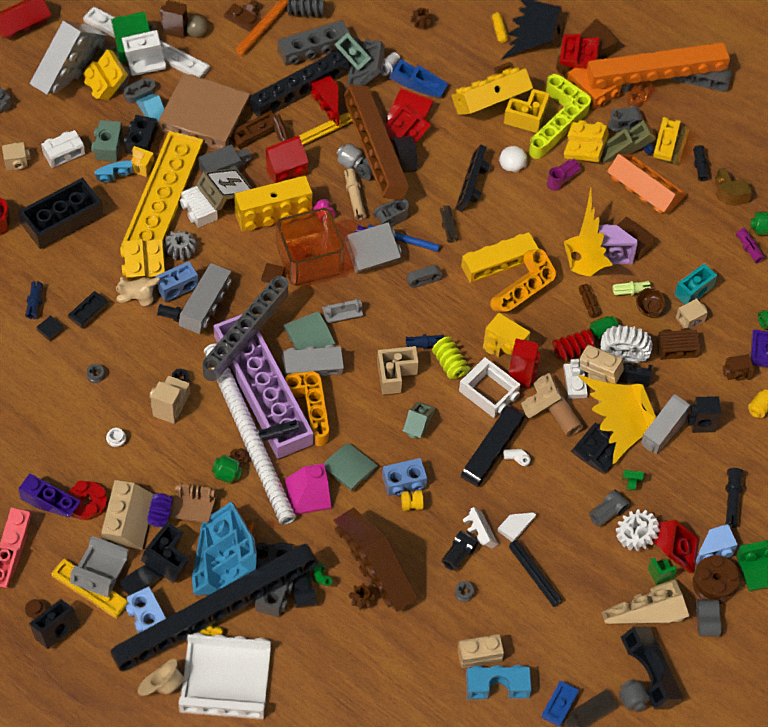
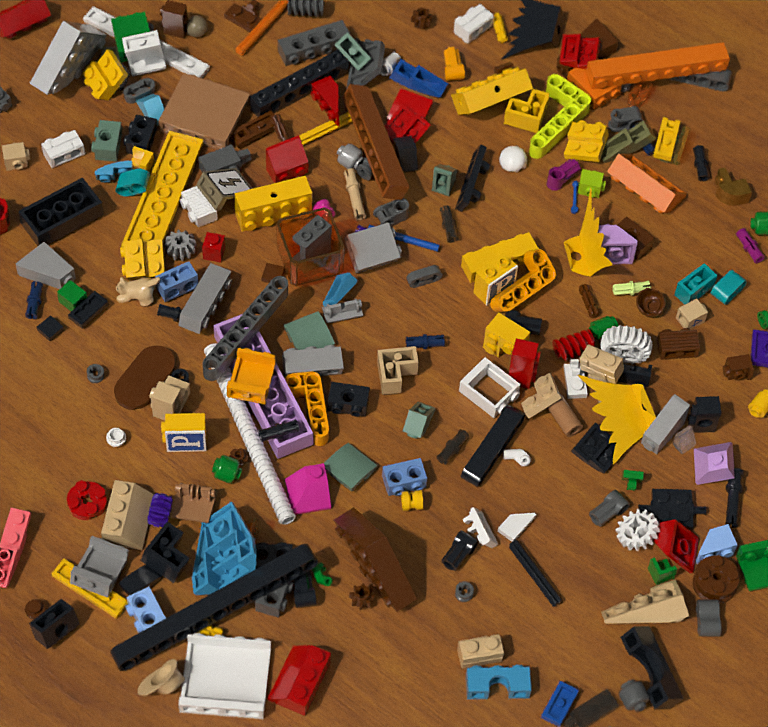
dark purple slope [18,473,81,518] -> none
neon yellow piece [432,336,470,380] -> none
none -> light grey slope [16,242,76,289]
none -> green panel [57,280,87,311]
none -> reddish brown tile [114,346,175,410]
none -> teal beam [115,168,150,197]
none -> piece [161,413,206,452]
none -> red brick [202,232,226,263]
none -> light orange panel [226,348,276,404]
none -> red slope [267,645,331,716]
none -> dark grey panel [292,215,332,273]
none -> dark azure slope [322,272,358,307]
none -> black brick [328,382,370,417]
none -> sand green slope [432,164,457,196]
none -> clear smoke pin [437,429,469,465]
none -> light orange piece [443,47,465,81]
none -> white brick [454,4,494,44]
none -> yellow piece [473,253,518,306]
none -> black piece [505,310,542,335]
none -> blue hinge [571,181,579,214]
none -> lime brick [577,169,606,198]
none -> black plate [638,489,706,530]
none -> clear slope [673,425,696,454]
none -> lavender slope [694,442,735,485]
none -> teal beam [710,270,747,305]

